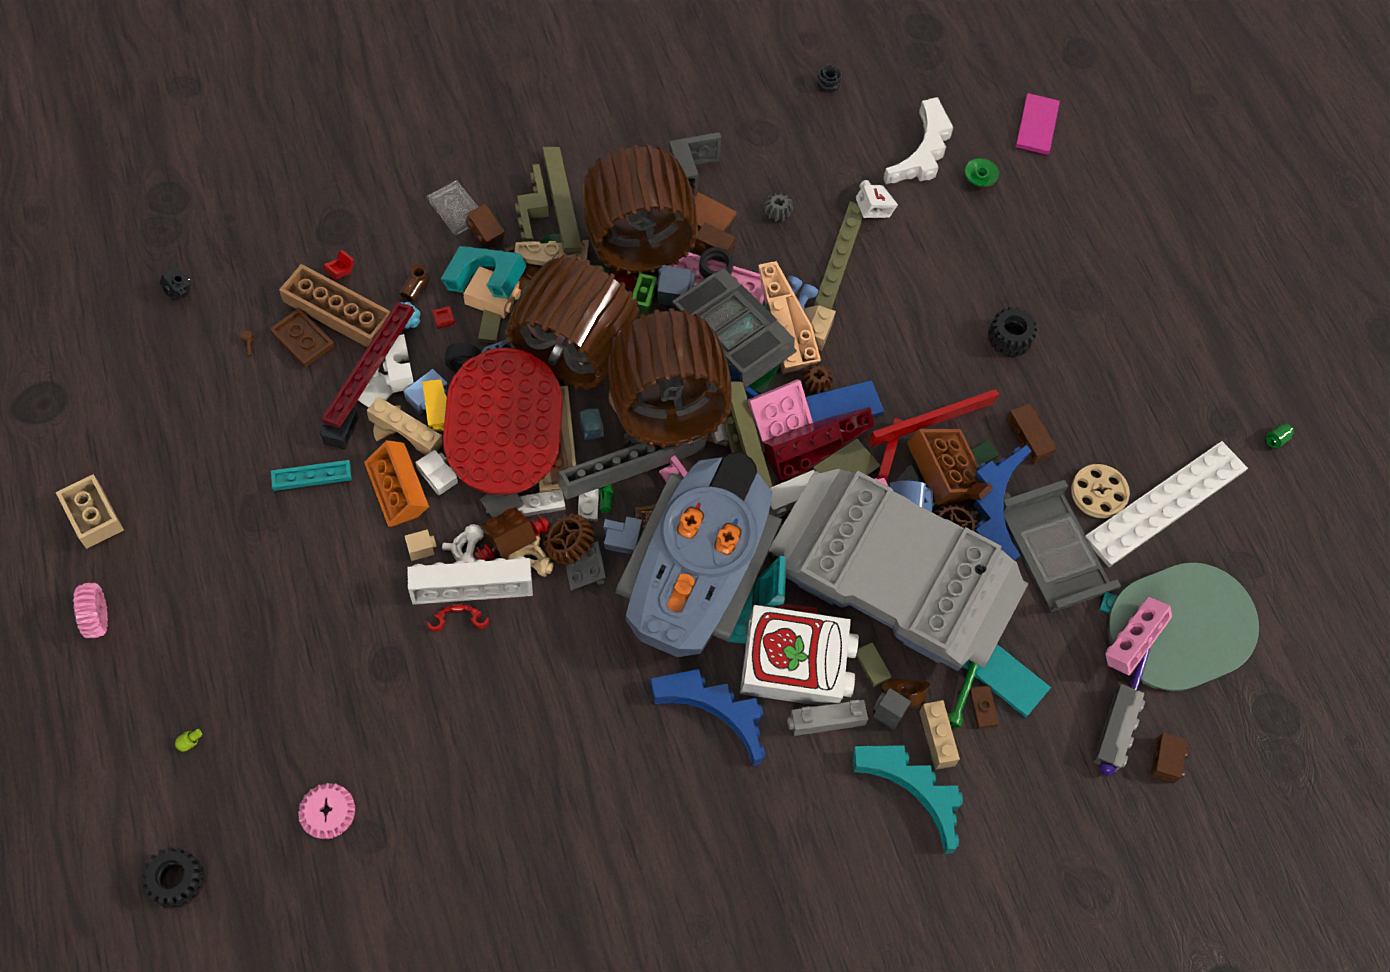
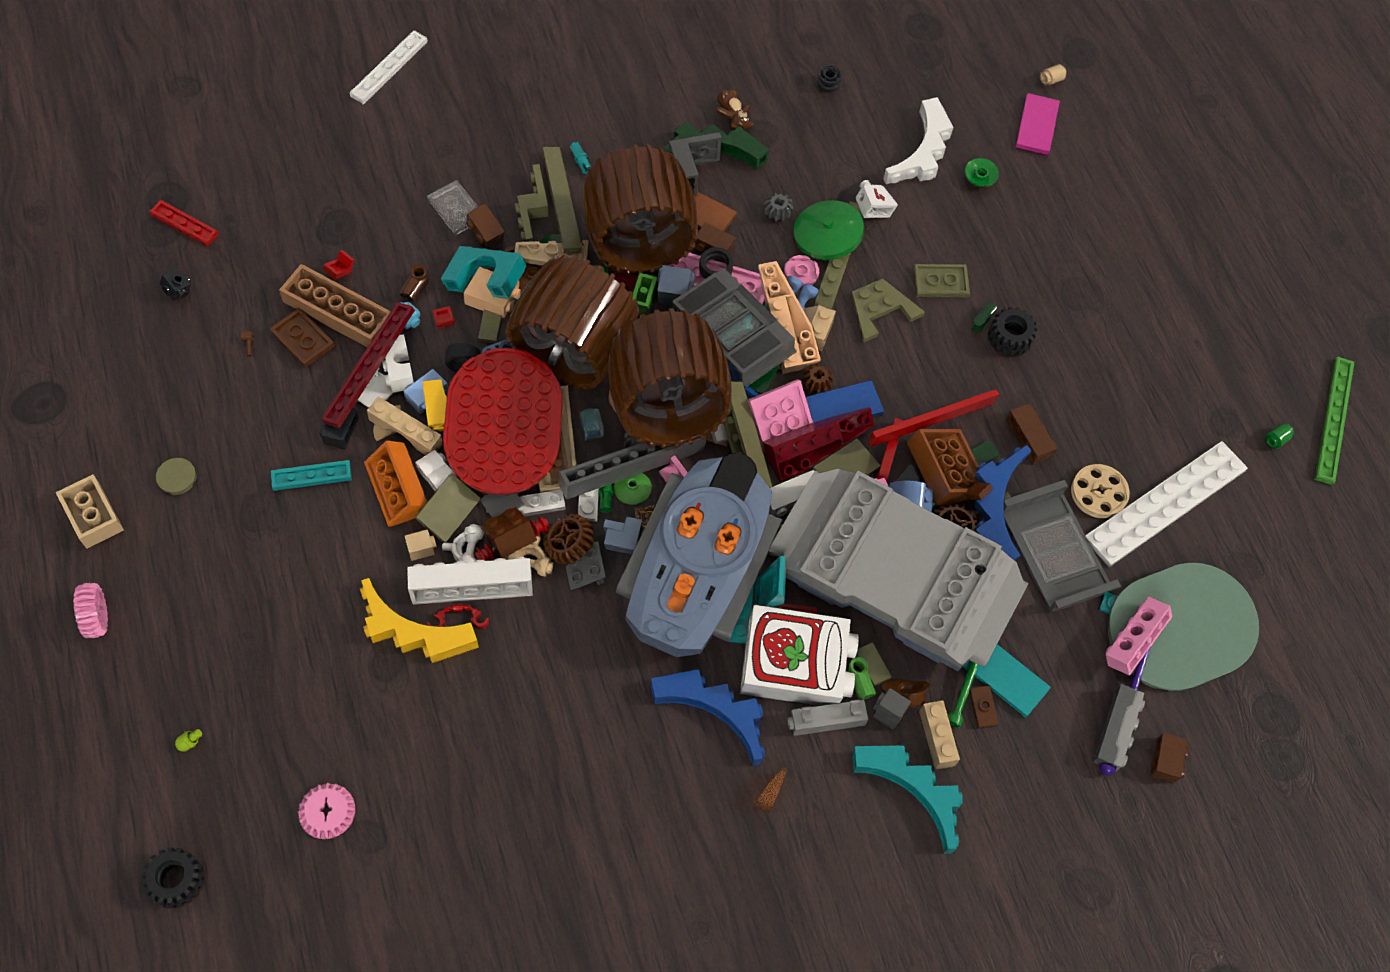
none -> red tile [149,200,219,247]
none -> olive tile [156,458,197,495]
none -> white tile [350,31,427,104]
none -> yellow arch [360,578,479,663]
none -> olive tile [414,473,481,543]
none -> teal axle [570,142,590,174]
none -> bright green dish [613,473,652,506]
none -> dark green arch [663,121,769,170]
none -> reddish brown piece [716,89,754,131]
none -> clear orange slope [755,768,787,812]
none -> bright pink tile [784,255,819,288]
none -> green dish [794,200,864,260]
none -> bright green piece [845,657,876,700]
none -> olive wing [851,278,925,343]
none -> olive tile [913,264,970,297]
none -> dark green bar [972,302,997,332]
none -> tan brick [1040,64,1066,85]
none -> bright green tile [1314,357,1354,485]

